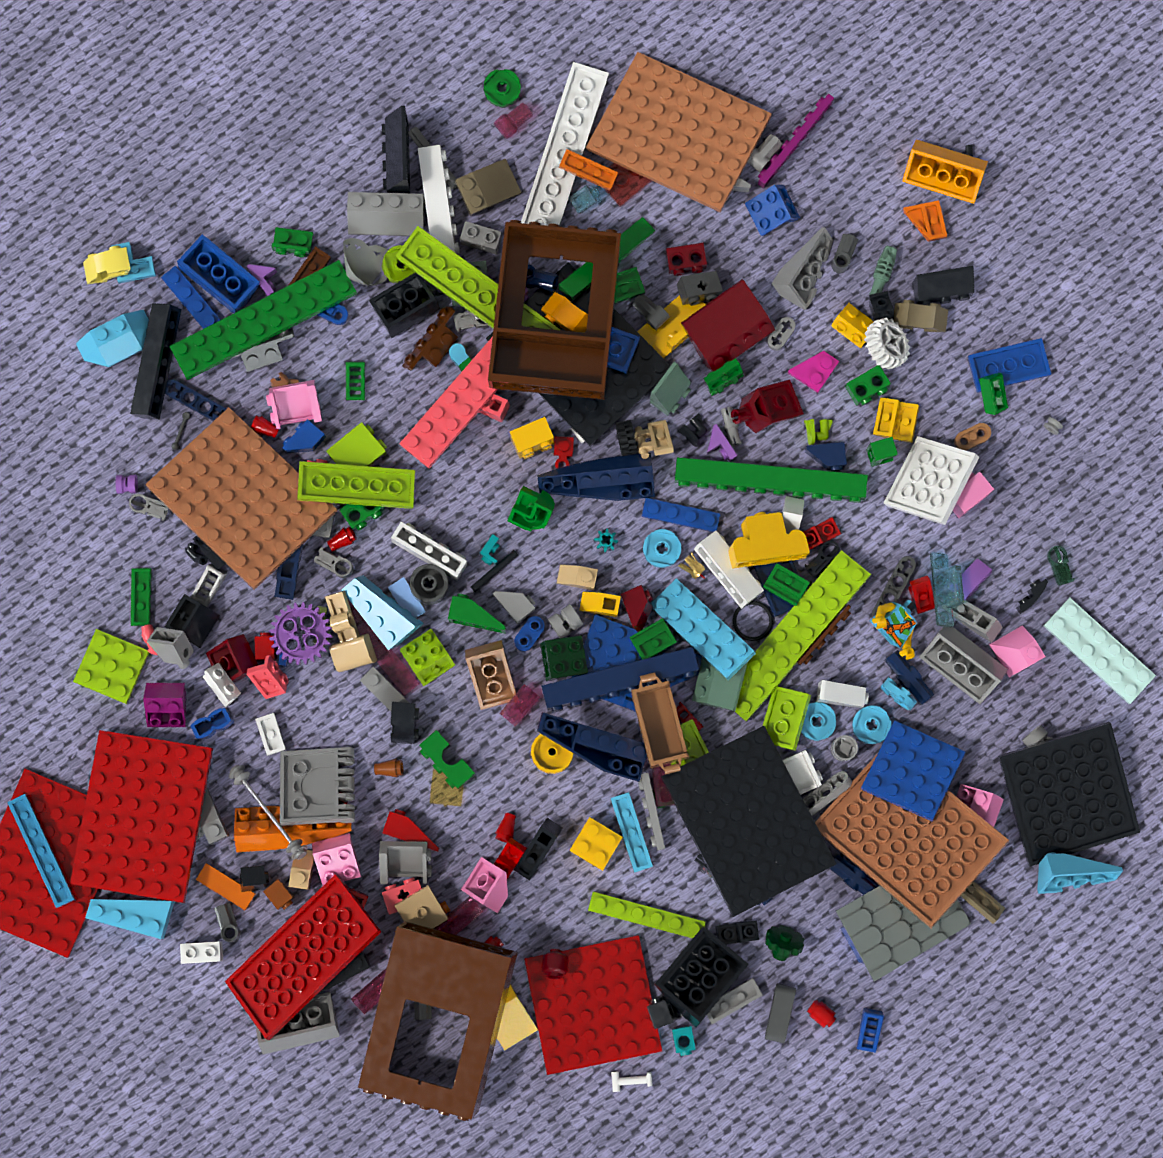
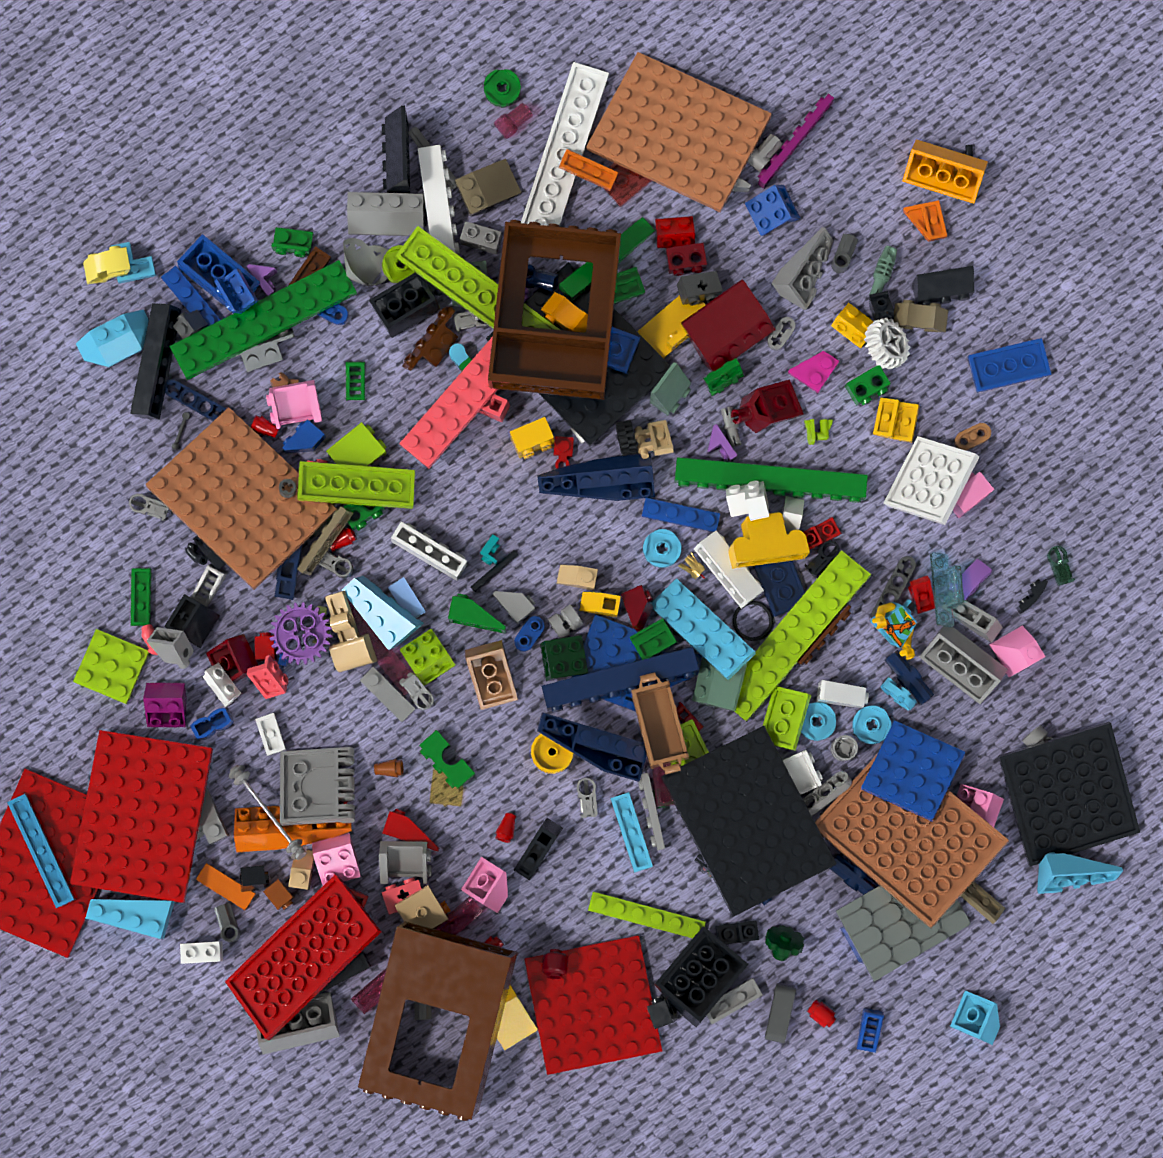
medium lavender wheel [116,474,138,494] -> none
black brick [390,702,420,744] -> none
dark grey brick [410,564,448,605] -> none
red slope [494,838,527,879] -> none
clear pink plate [499,684,540,727] -> none
green brick [507,486,555,532] -> none
clear light blue bracket [569,185,602,214] -> none
yellow brick [569,817,623,871] -> none
teal gear [594,529,618,553] -> none
white piece [611,1071,653,1092] -> none
dark grey piece [632,294,670,330] -> none
teal brick [672,1025,696,1056] -> none
black piece [677,413,707,447] -> none
green plate [762,563,810,606] -> none
dark blue slope [805,442,847,472] -> none
green panel [866,437,898,467] -> none
green slope [979,373,1008,415] -> none
light grey bush [1043,417,1063,435] -> none
light aqua plate [1044,598,1156,704] -> none
none -> dark grey brick [173,310,208,339]
none -> blue bracket [214,269,258,314]
none -> dark grey bush [279,479,296,498]
none -> dark tan plate [297,506,354,576]
none -> light grey piece [399,672,434,710]
none -> light grey piece [577,777,598,818]
none -> red bracket [655,216,695,248]
none -> white brick [726,481,769,521]
none -> medium azure slope [950,991,1000,1045]

